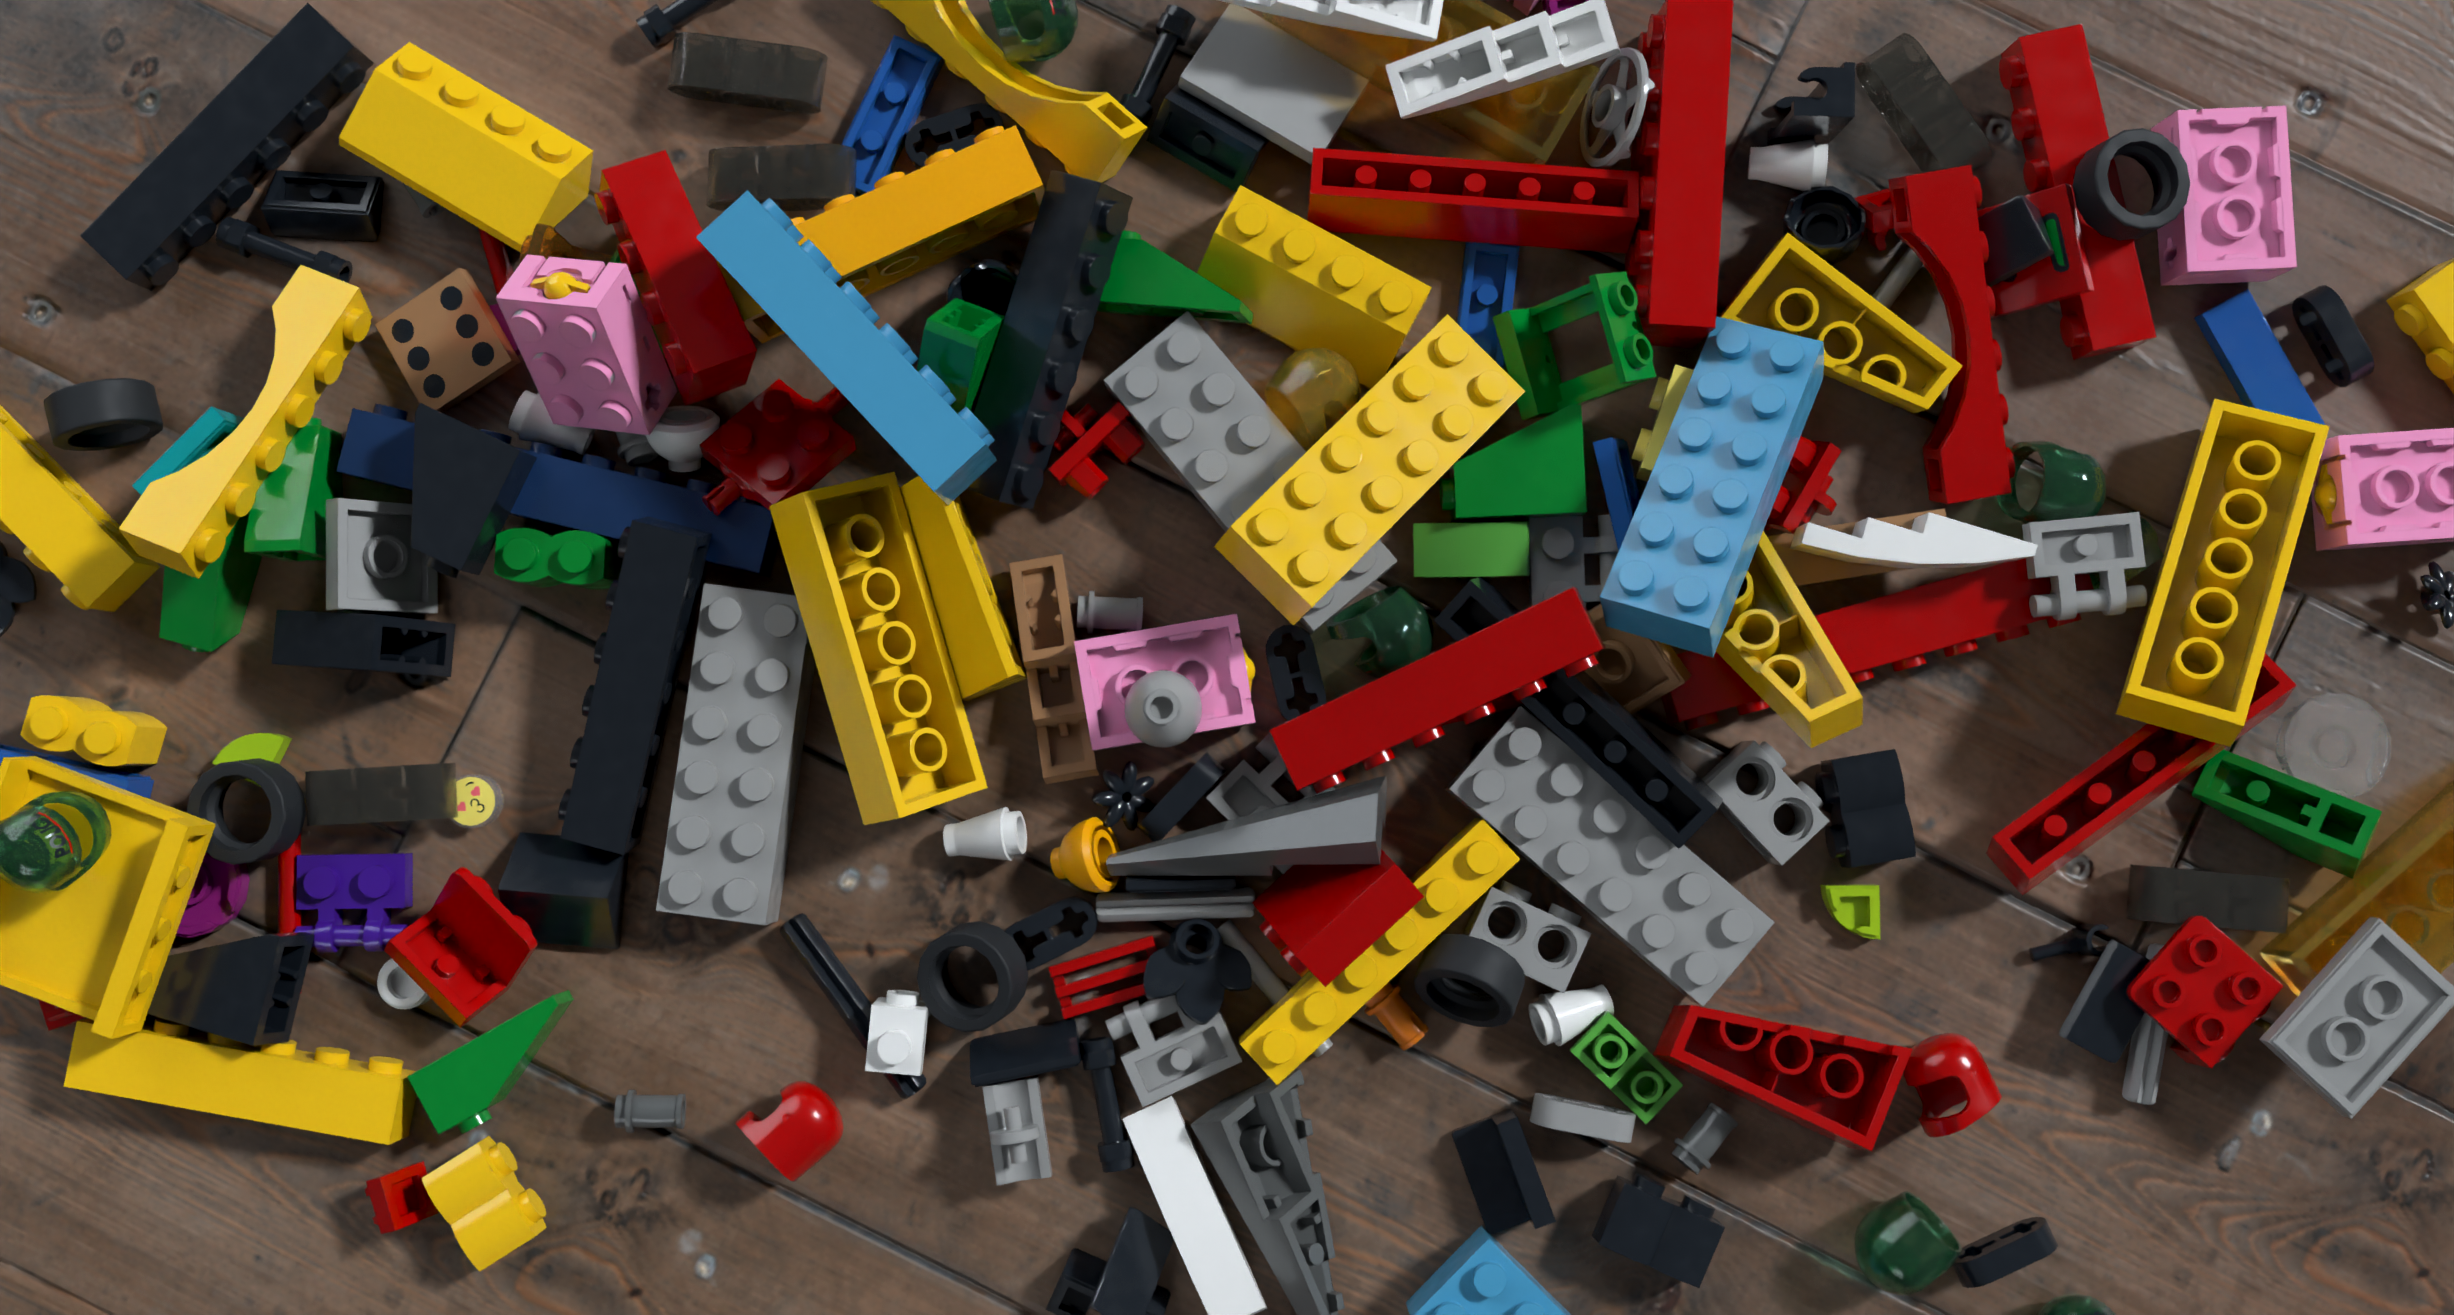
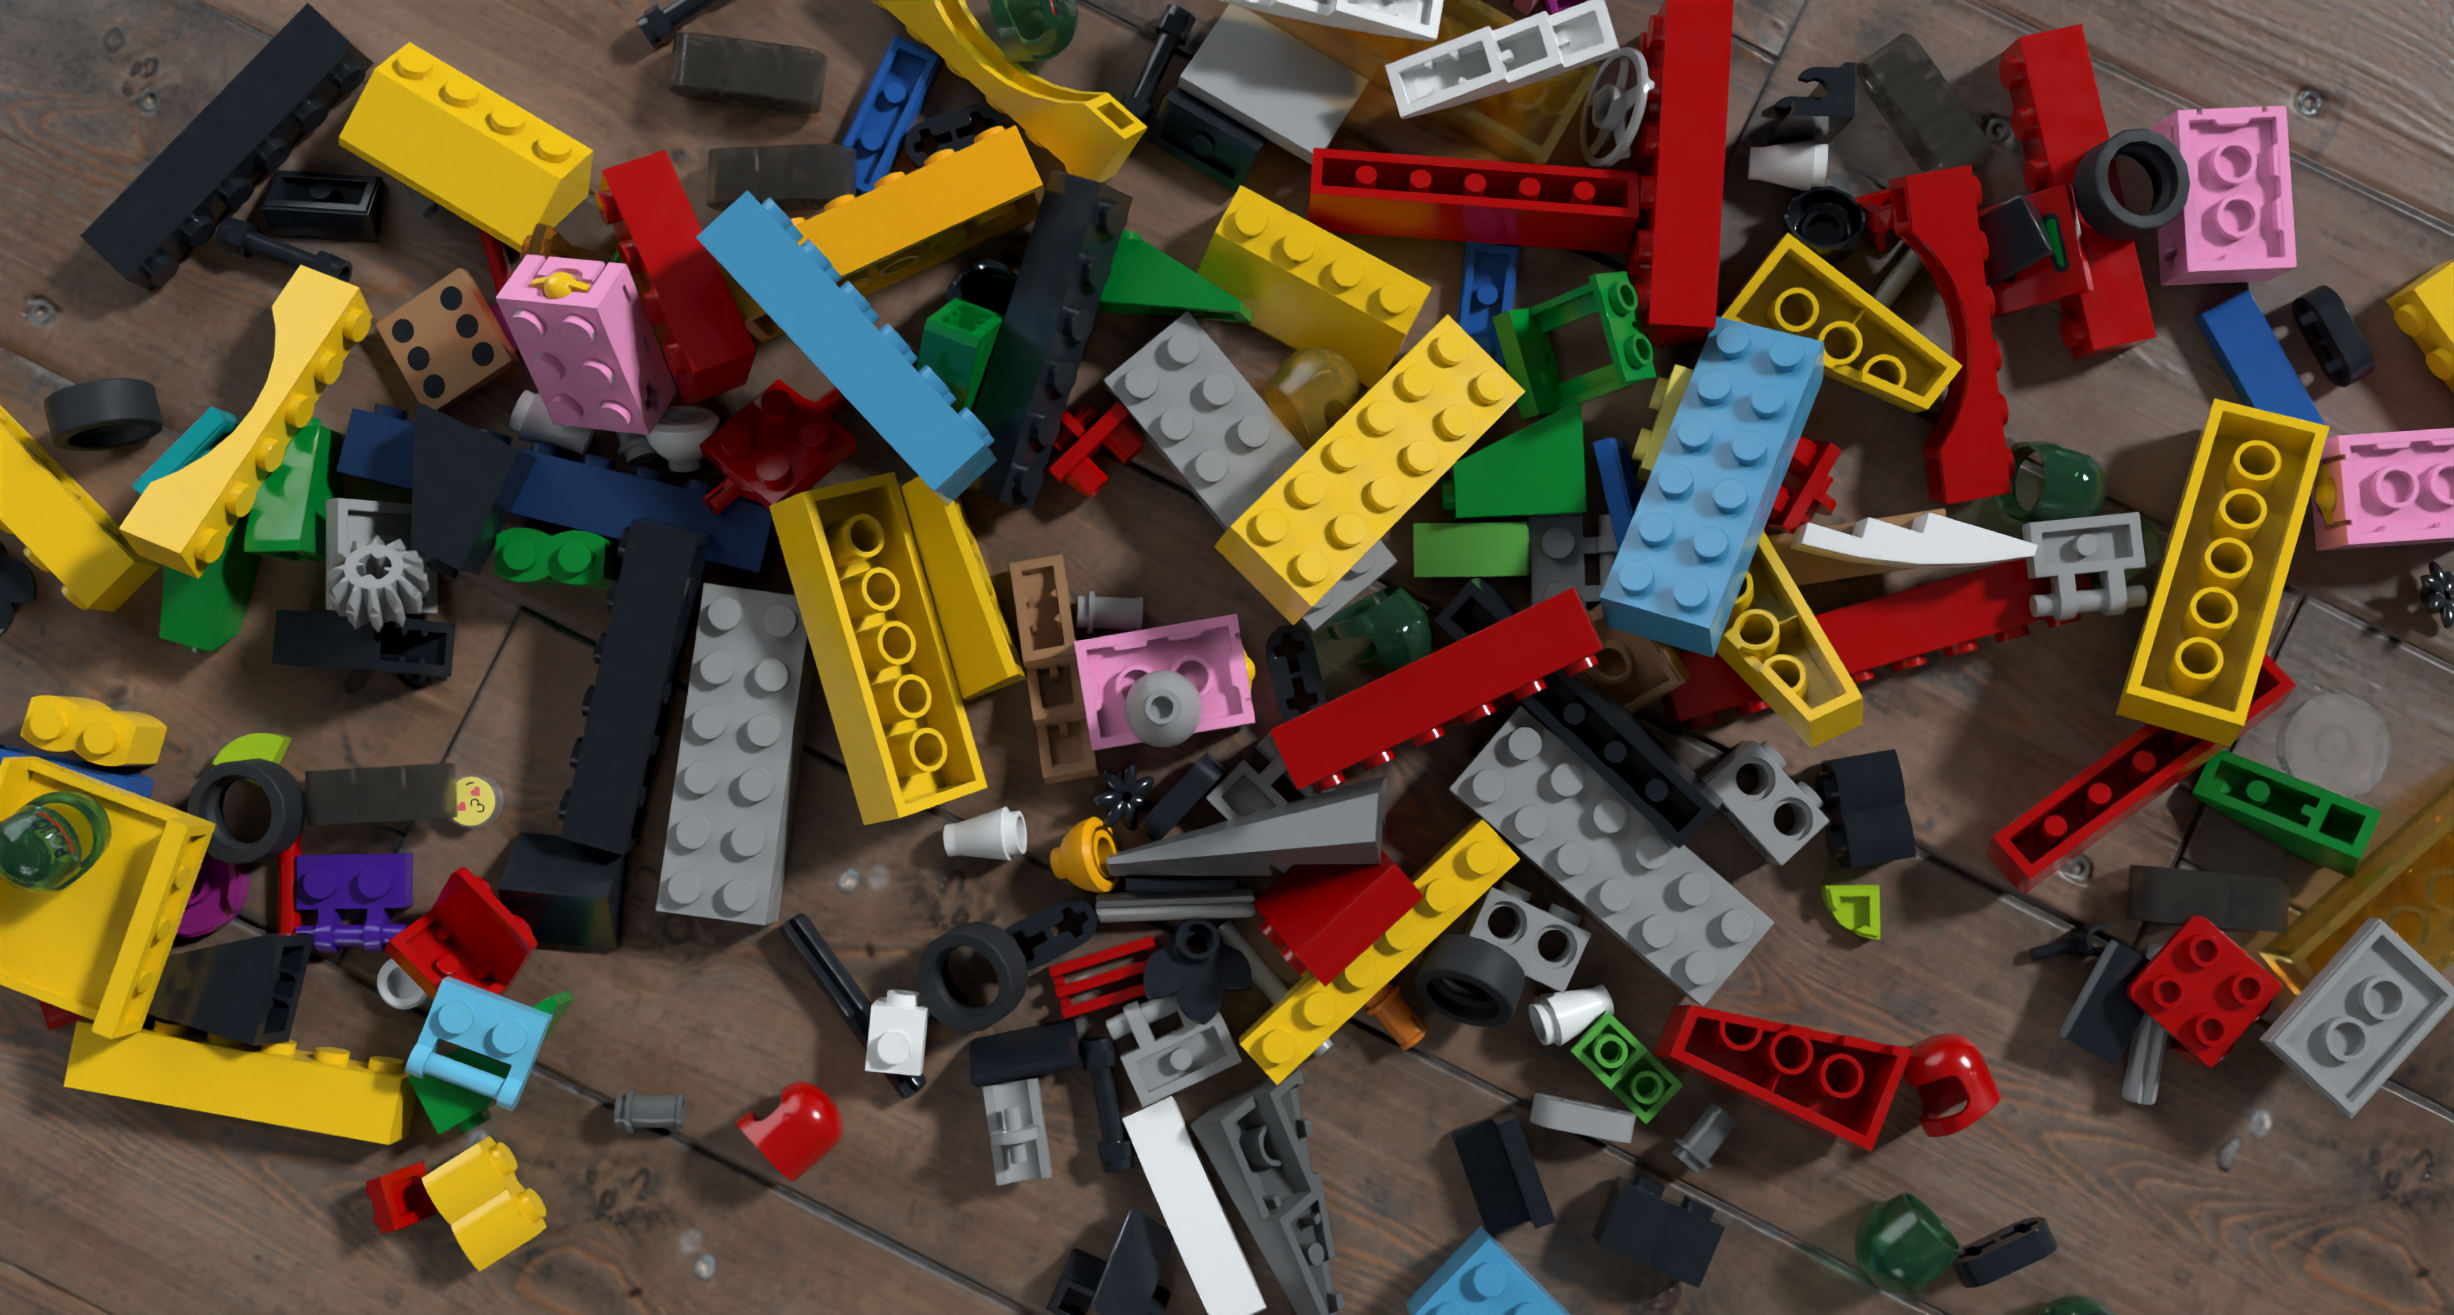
none -> light grey gear [326,535,429,633]
none -> medium azure plate [405,976,553,1112]

